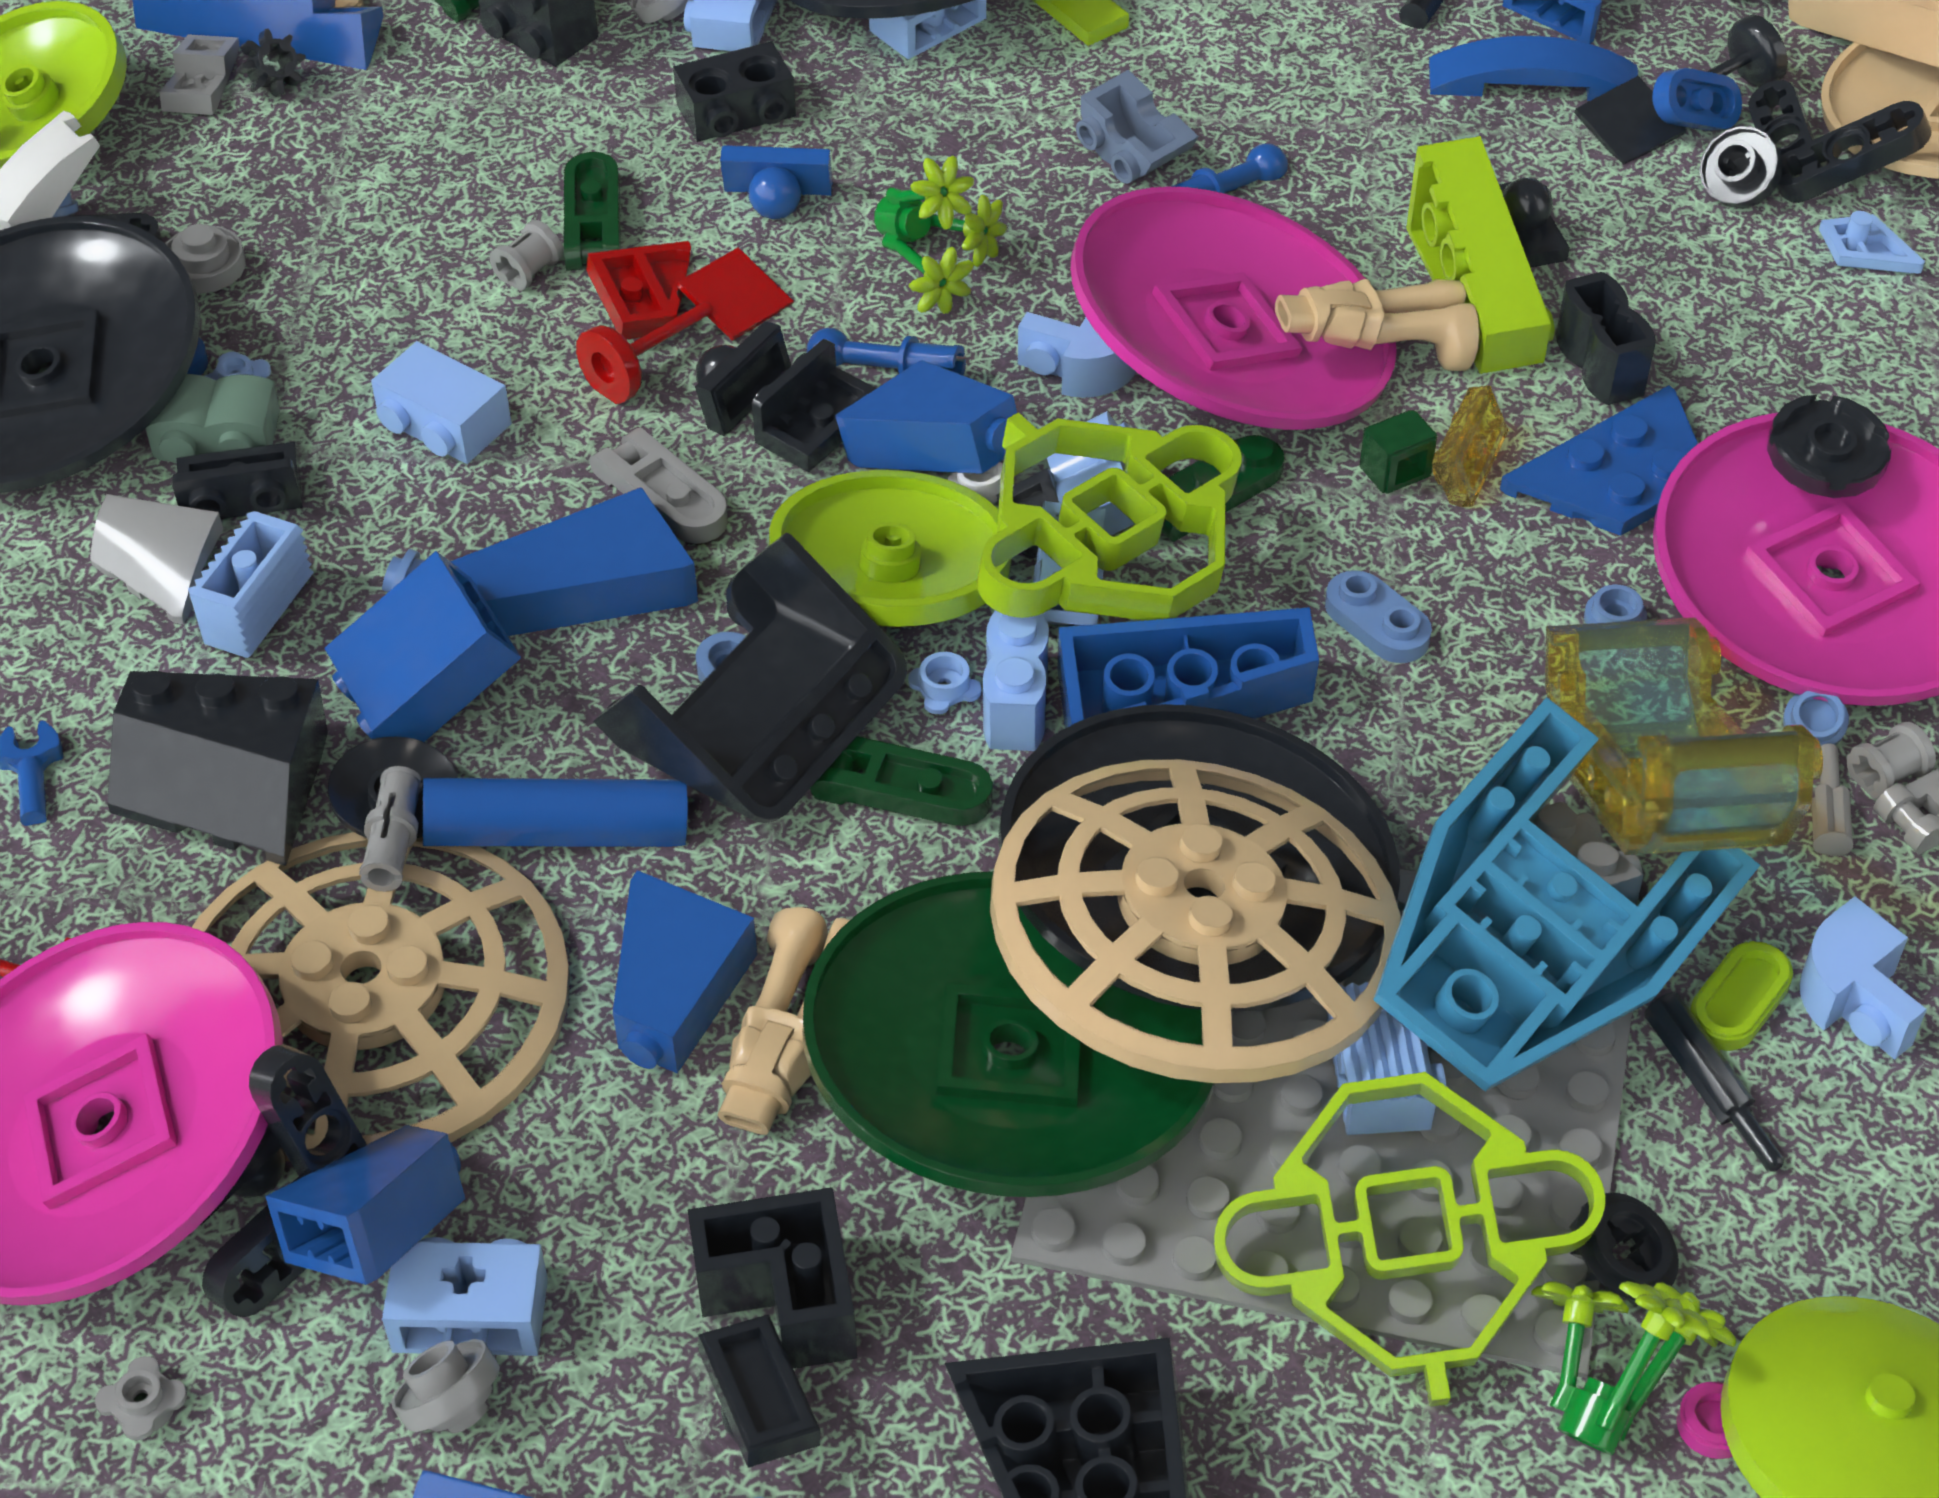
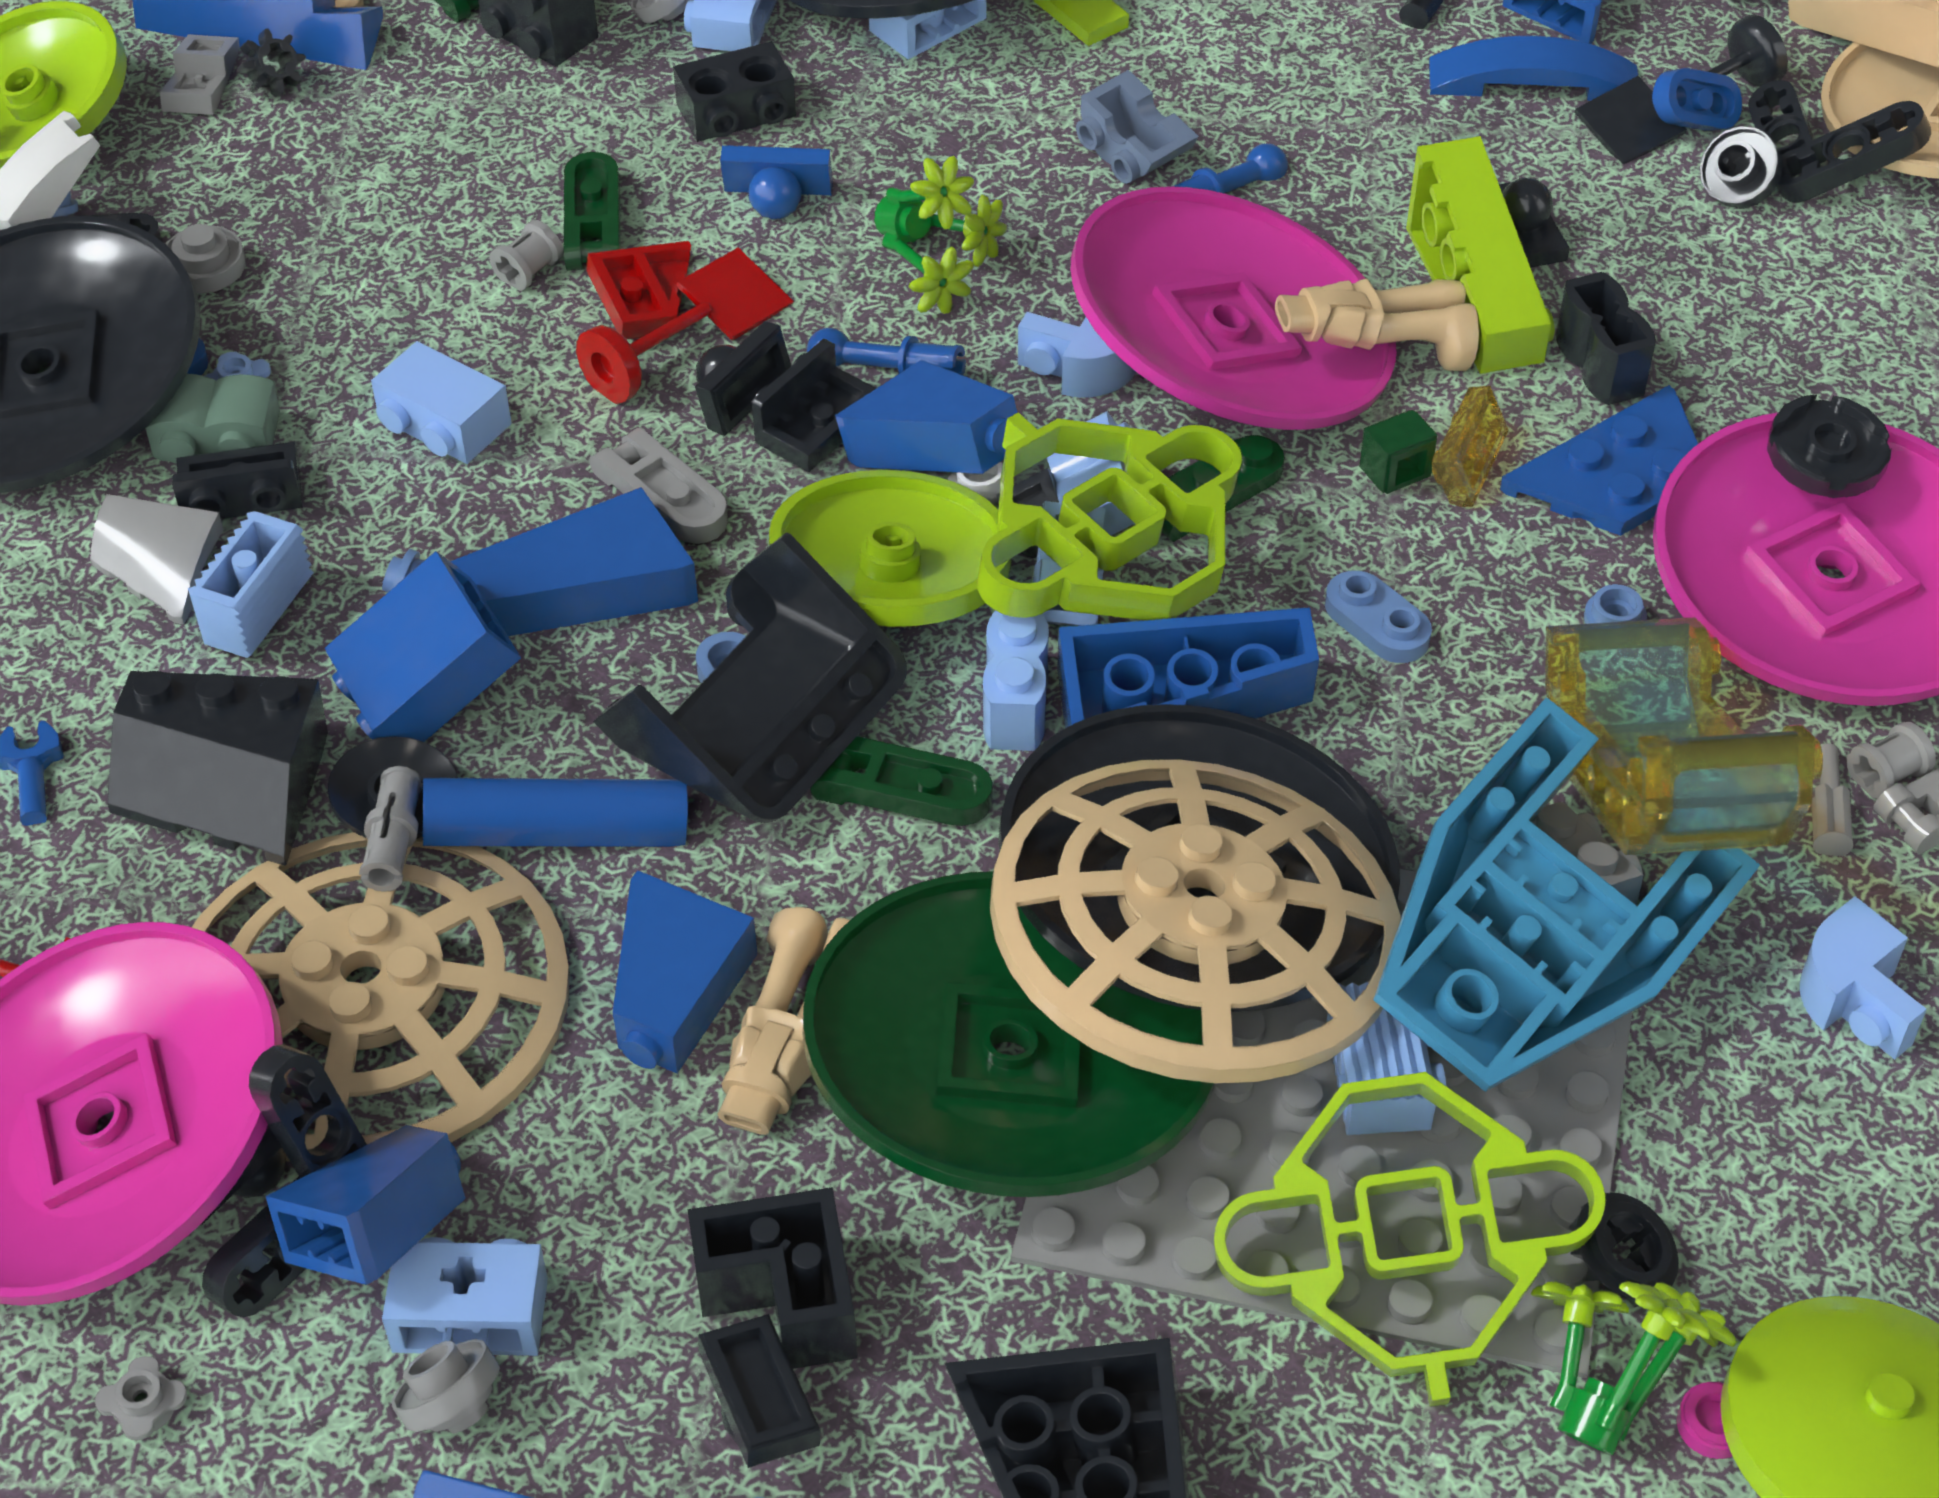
light blue plate [908,652,981,714] -> none
black axle [1644,992,1784,1172] -> none
lime tile [1690,941,1793,1051] -> none
medium blue plate [1783,691,1849,751] -> none
light blue piece [1819,211,1925,274] -> none

